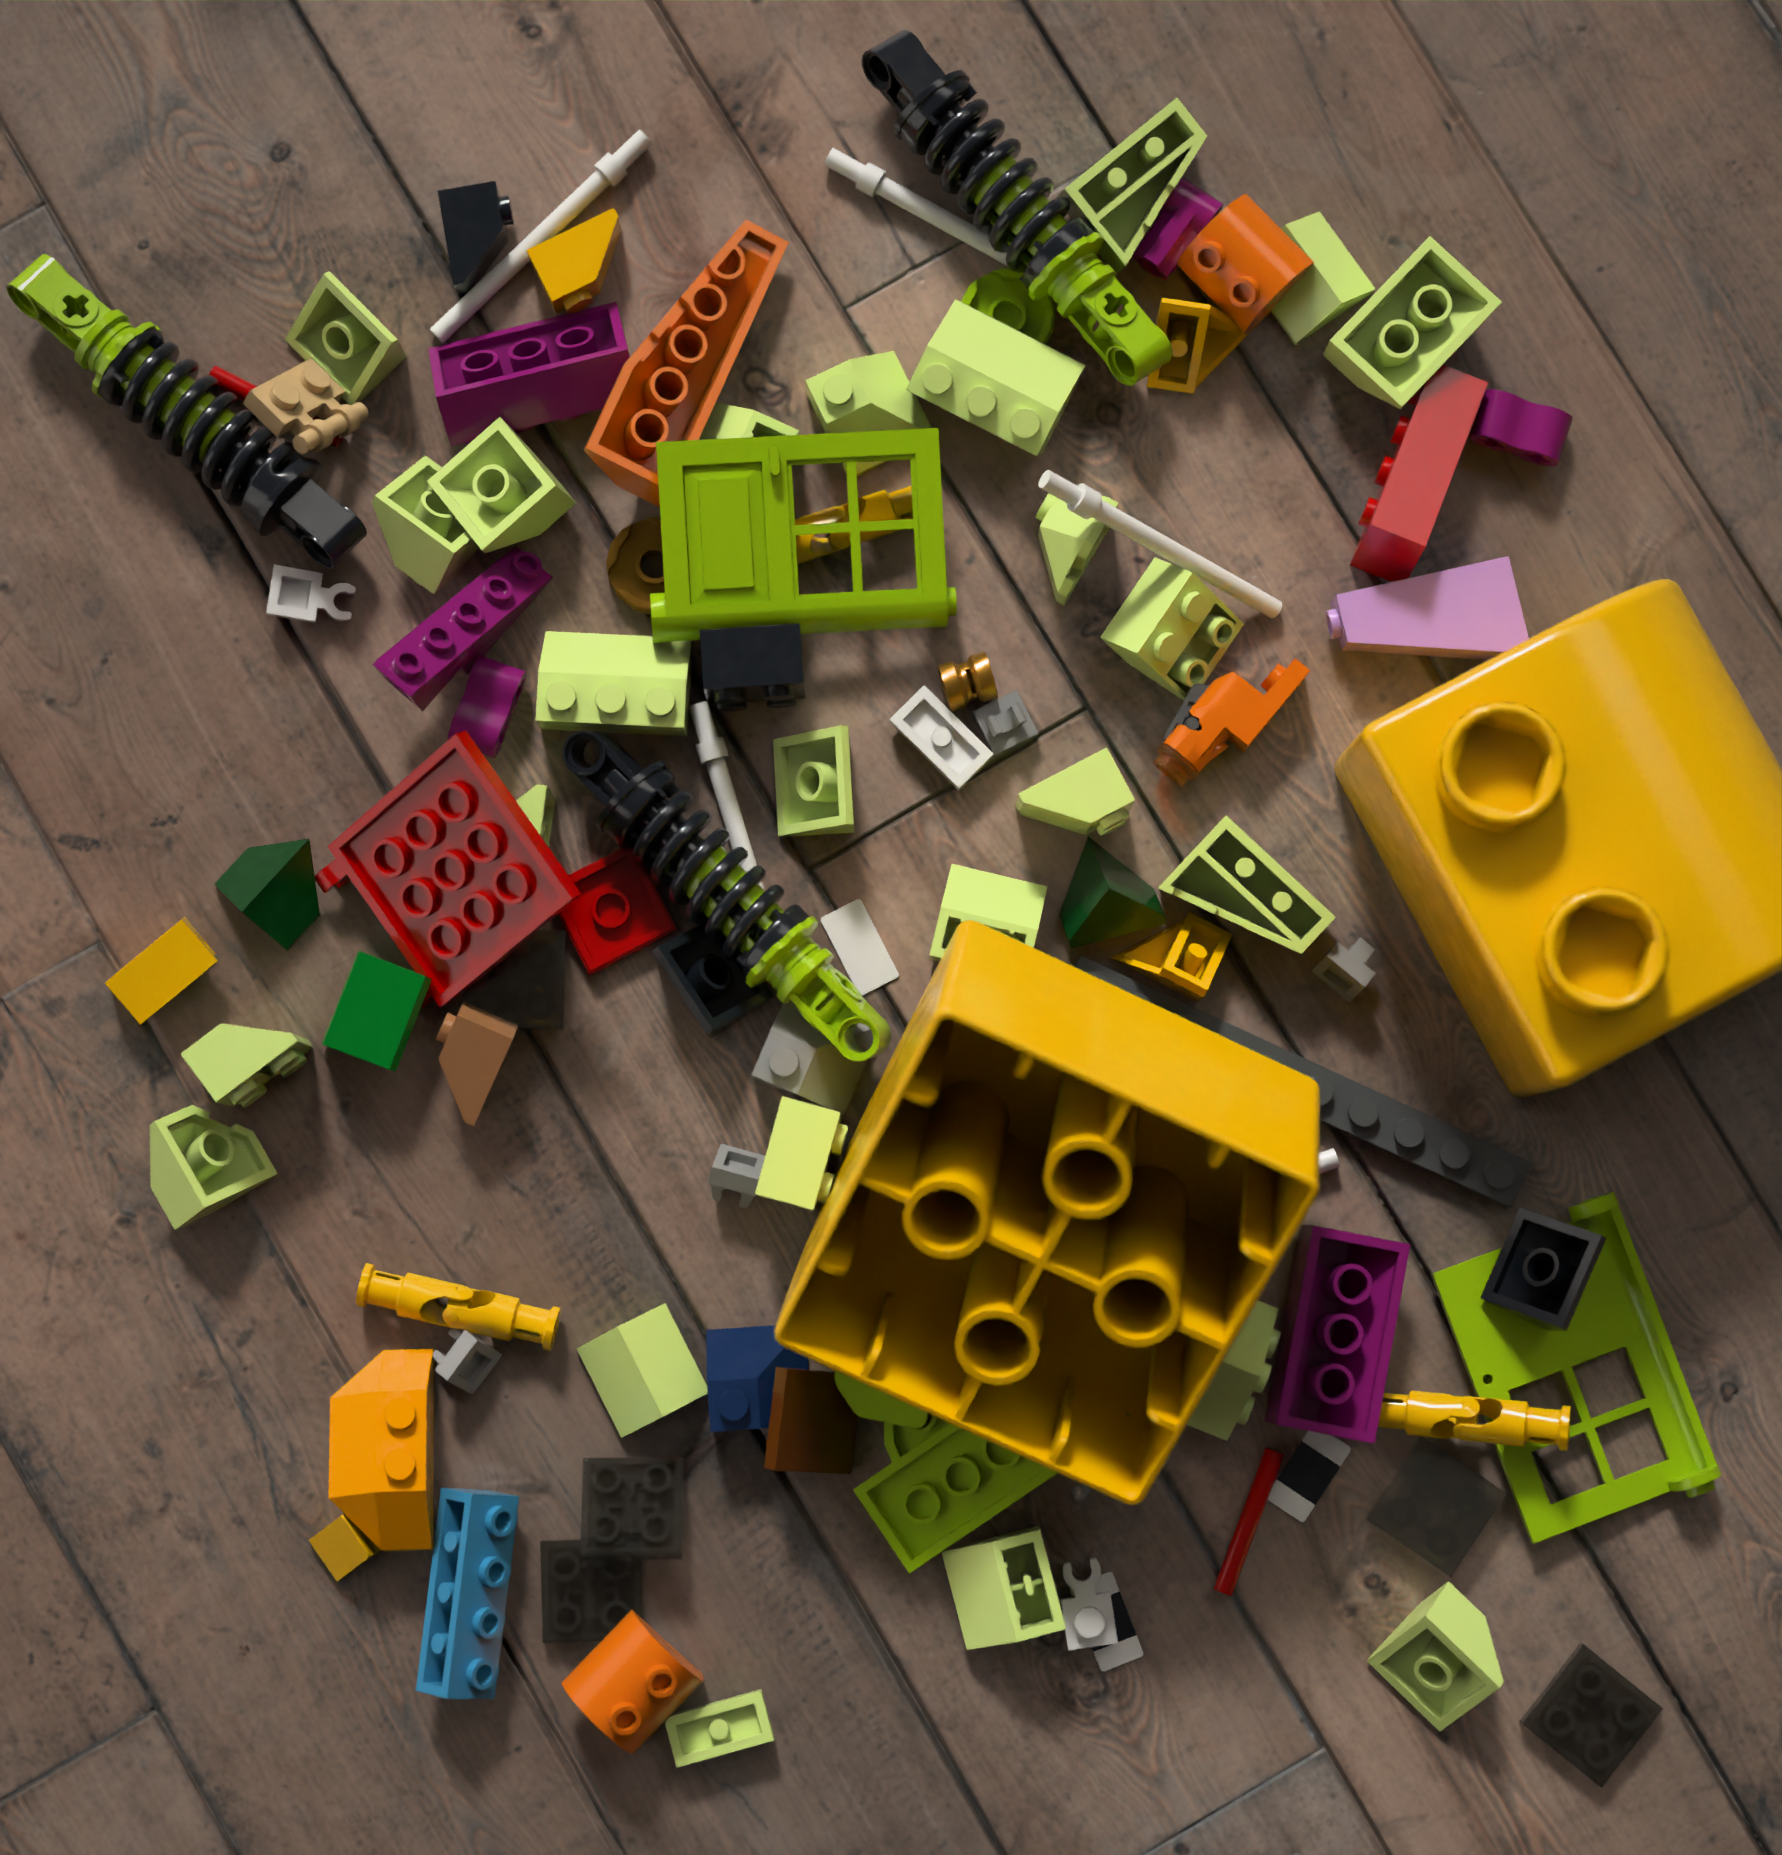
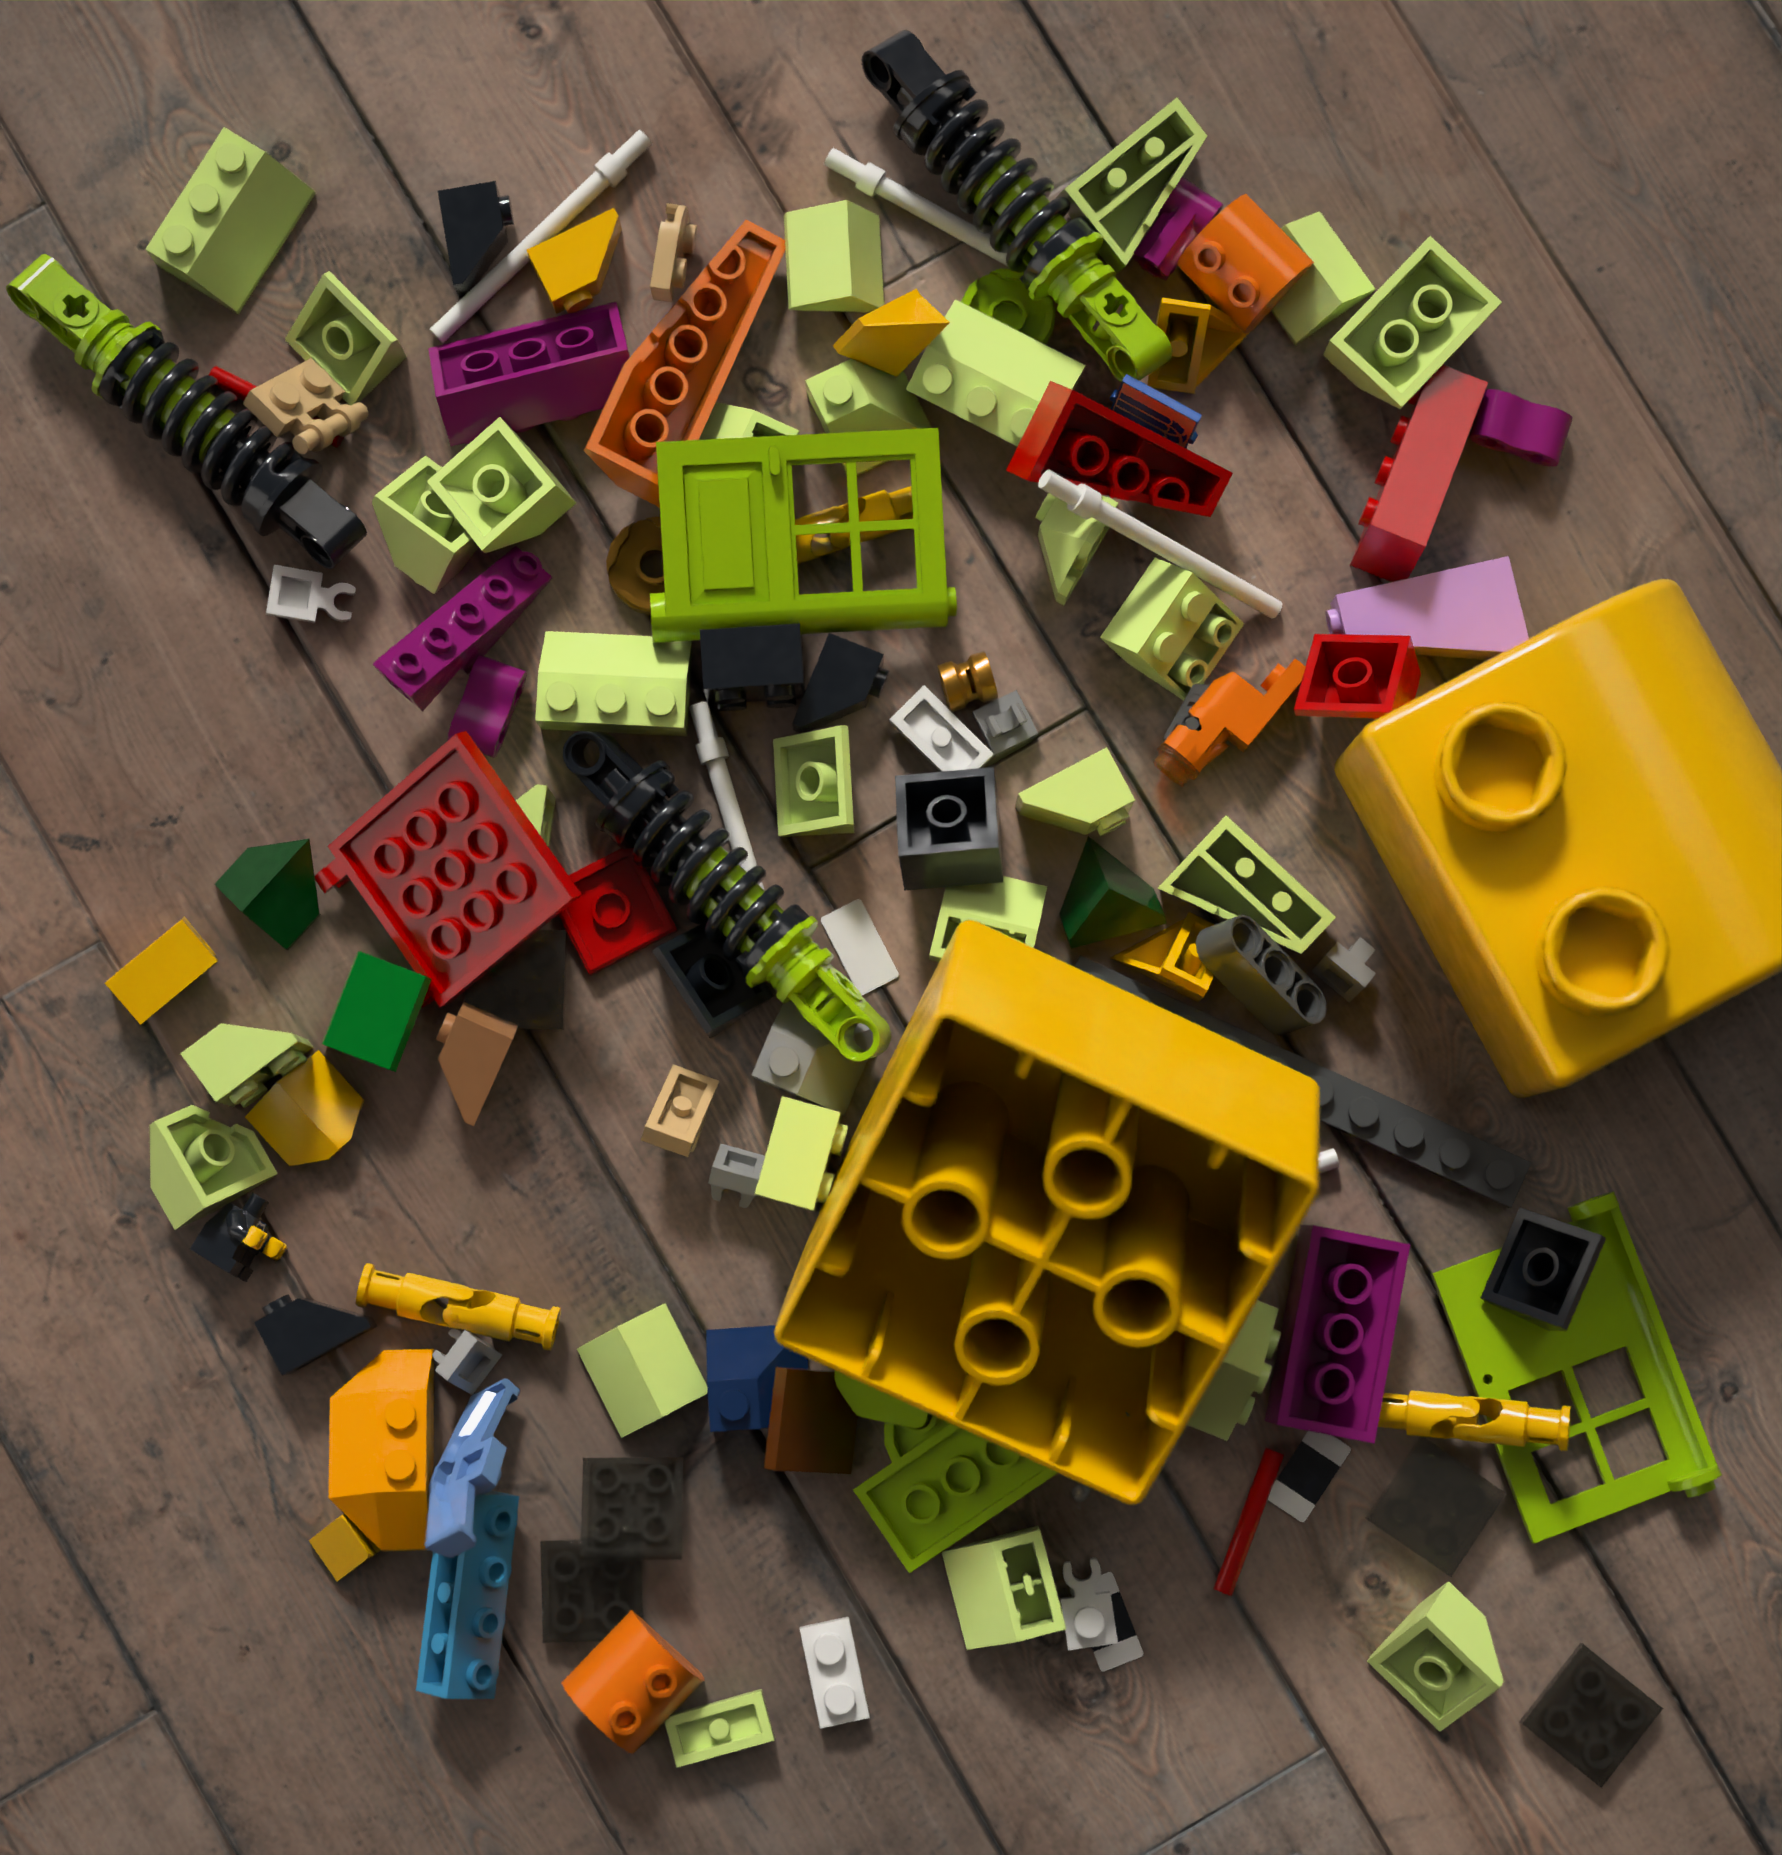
none -> yellowish green slope [145,127,316,314]
none -> black piece [190,1192,287,1282]
none -> yellow slope [245,1050,364,1166]
none -> black slope [254,1294,377,1376]
none -> medium blue plate [425,1378,520,1558]
none -> tan slope [641,1064,719,1157]
none -> tan plate [650,203,697,302]
none -> yellowish green slope [784,200,884,312]
none -> black slope [792,633,889,733]
none -> white plate [800,1616,870,1729]
none -> yellow slope [832,289,950,377]
none -> black brick [895,767,1003,891]
none -> red wedge [1006,381,1233,517]
none -> piece [1110,374,1202,449]
none -> dark grey beam [1196,915,1327,1036]
none -> red slope [1294,634,1421,718]

